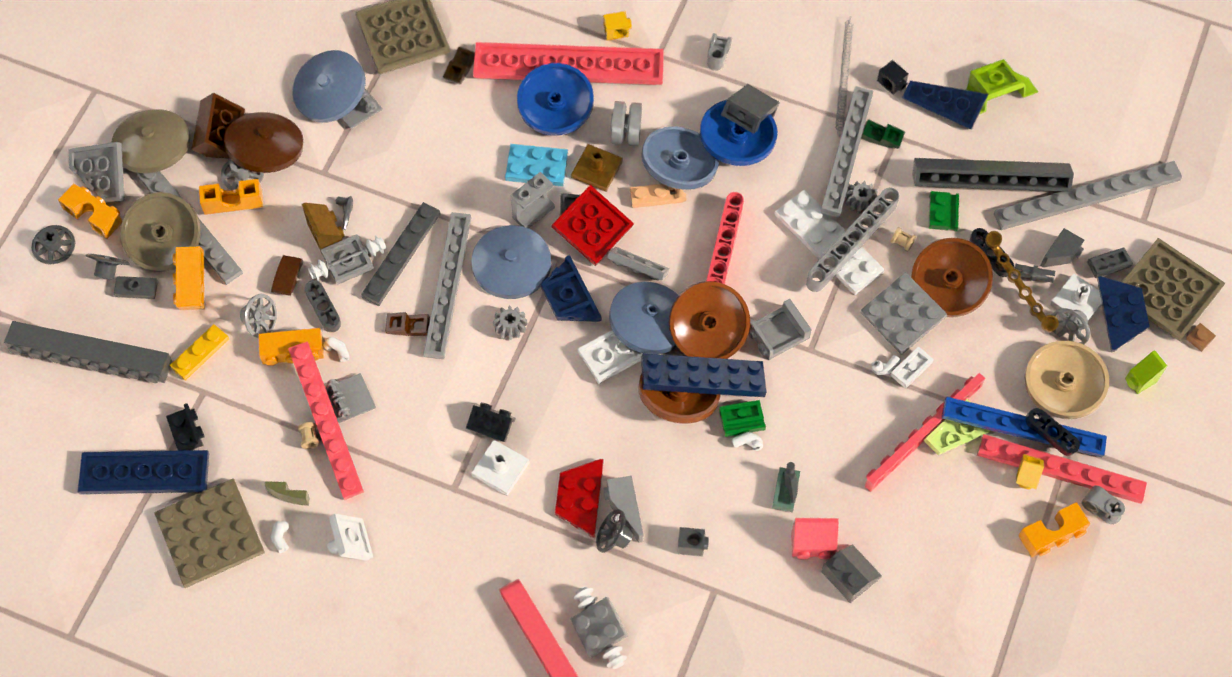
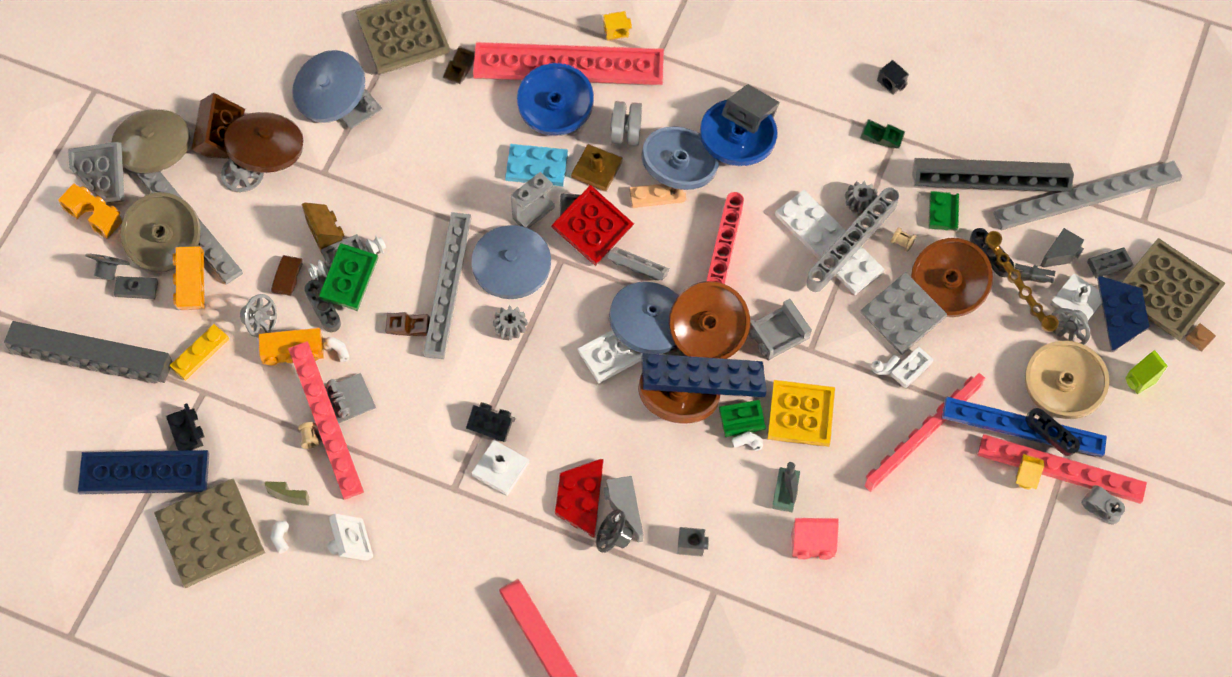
dark grey wheel [32,225,75,264] -> none
light orange arch [199,179,263,215] -> none
dark grey bar [336,196,353,230] -> none
dark grey plate [361,202,440,306] -> none
dark blue wing [541,255,602,322] -> none
light grey plate [571,586,628,669] -> none
light grey piece [707,33,732,71] -> none
light grey plate [821,86,874,217] -> none
dark grey slope [821,545,882,603] -> none
light grey piece [835,16,853,137] -> none
dark blue wing [902,80,989,130] -> none
yellowish green wing [924,399,992,455] -> none
lime piece [966,59,1038,114] -> none
light orange arch [1018,502,1090,557] -> none
none -> green plate [319,243,378,311]
none -> yellow plate [767,380,835,447]

